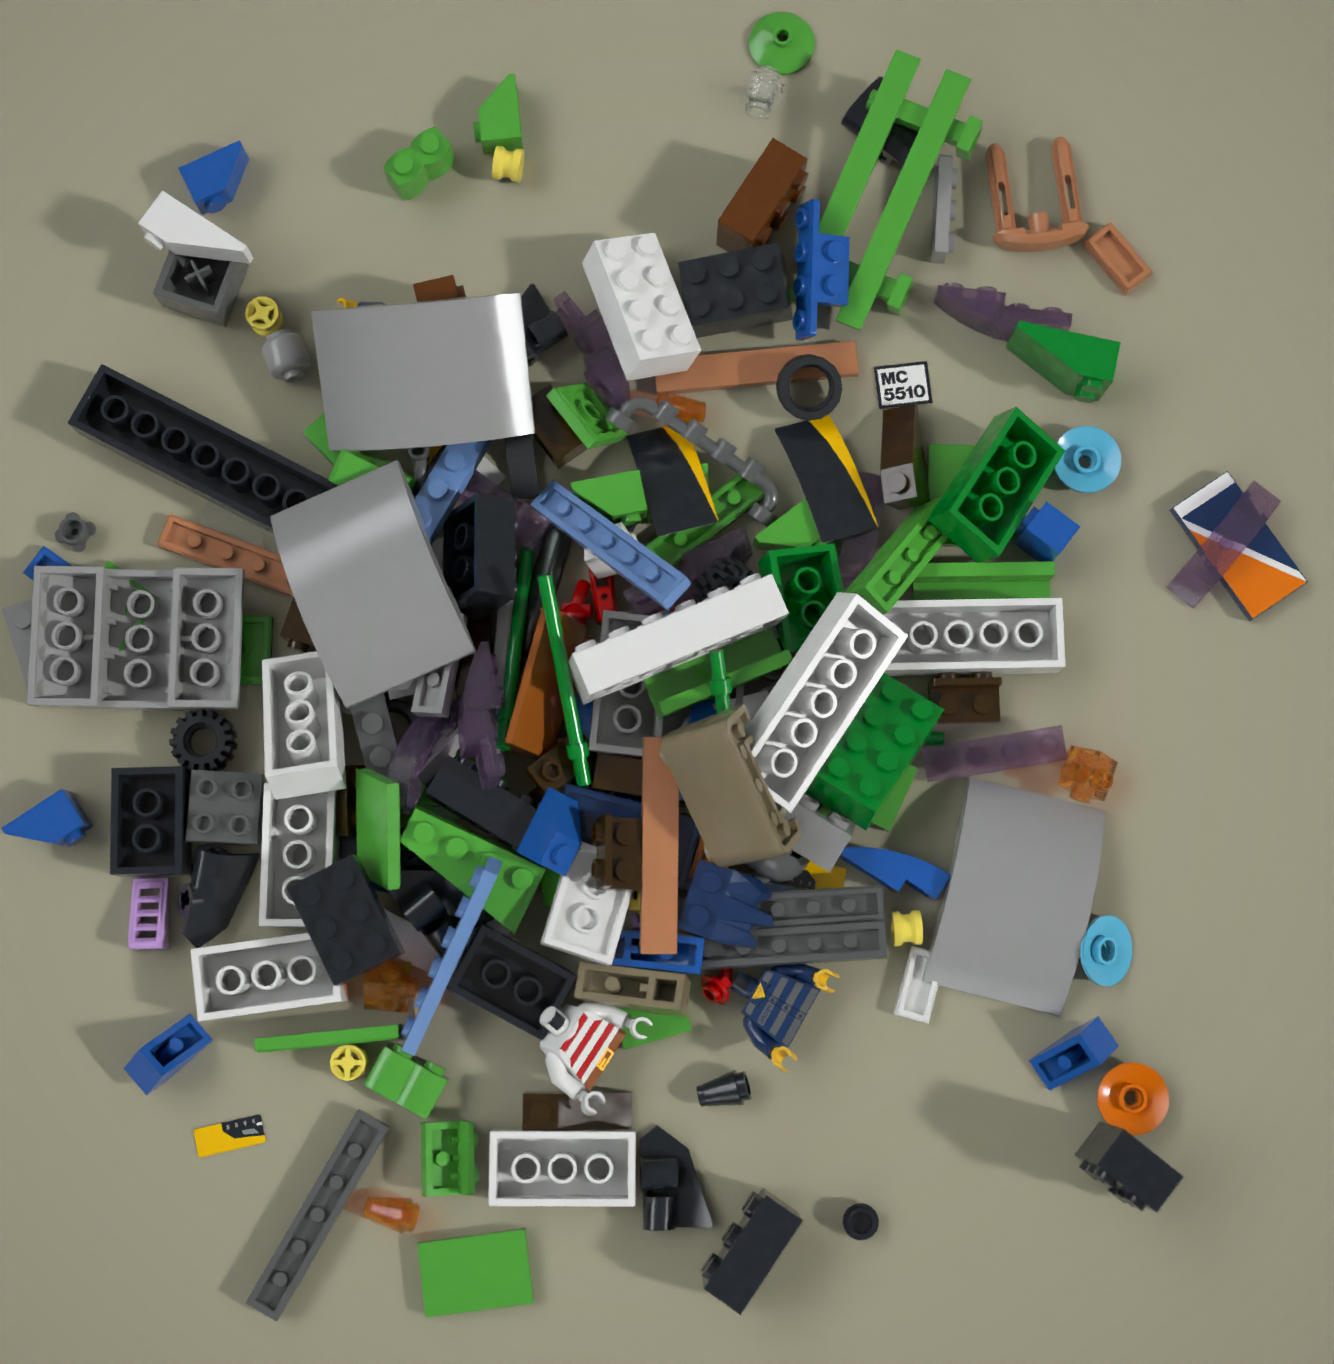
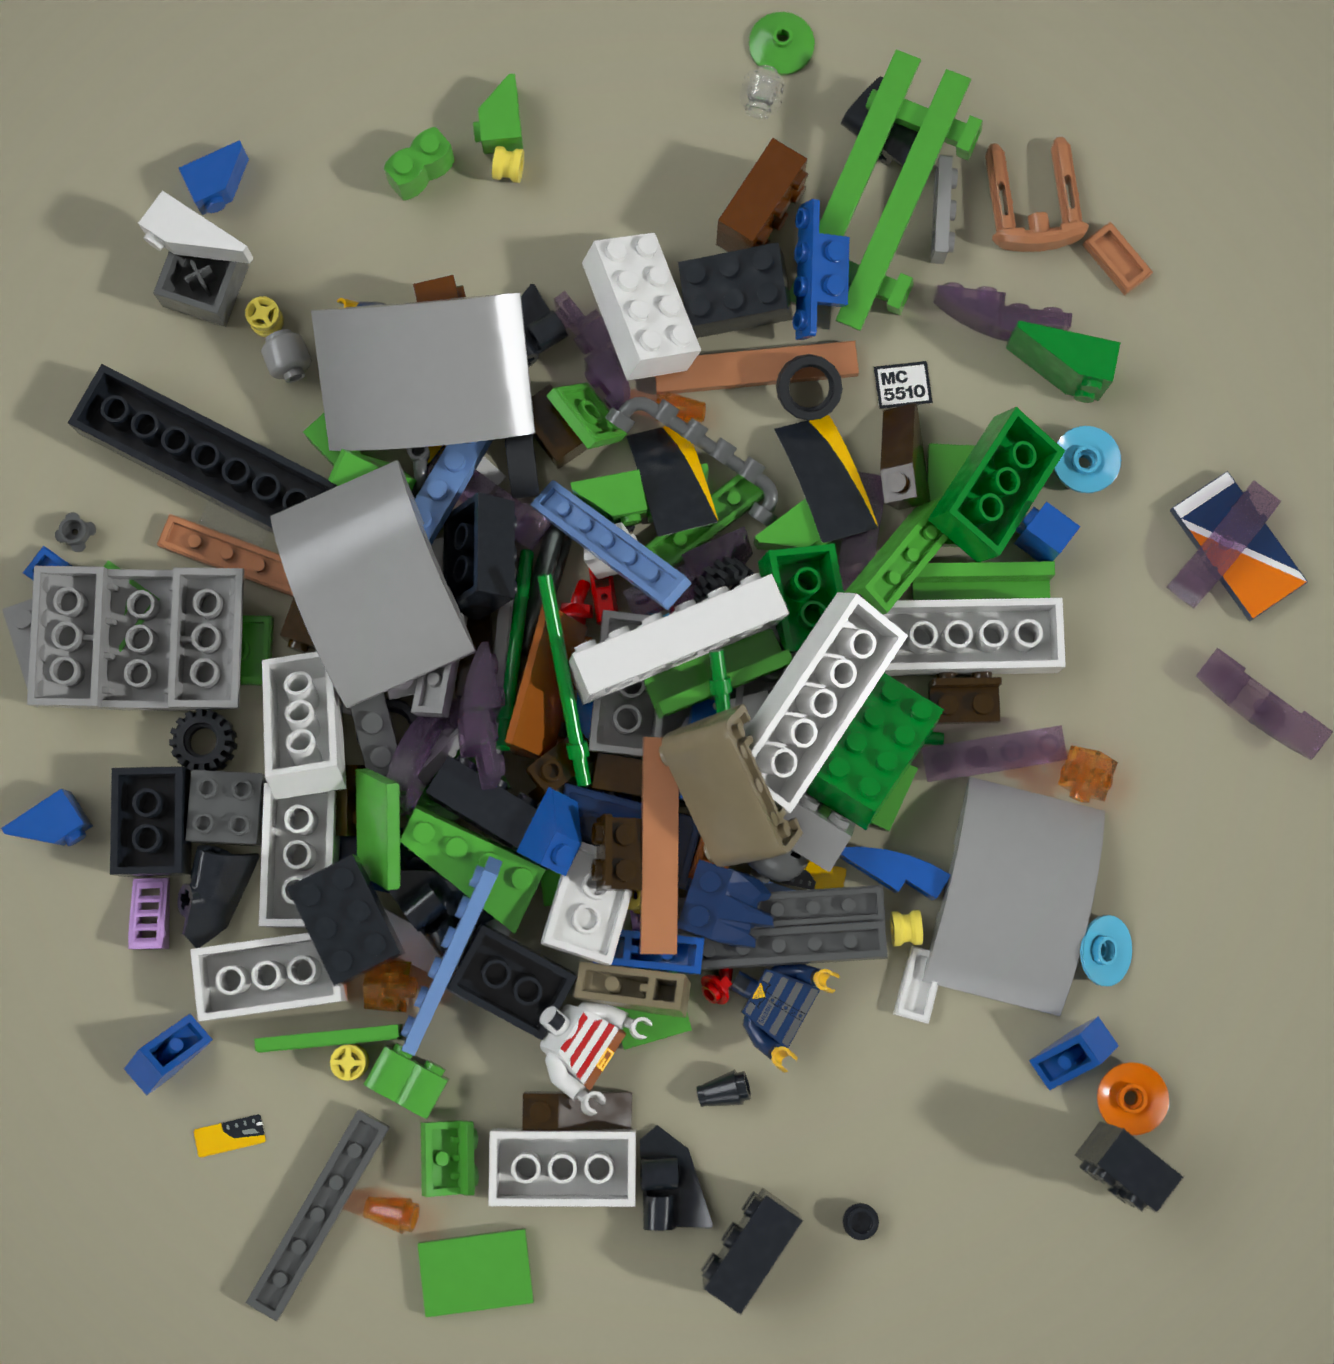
none -> clear purple slope [1196,648,1333,760]

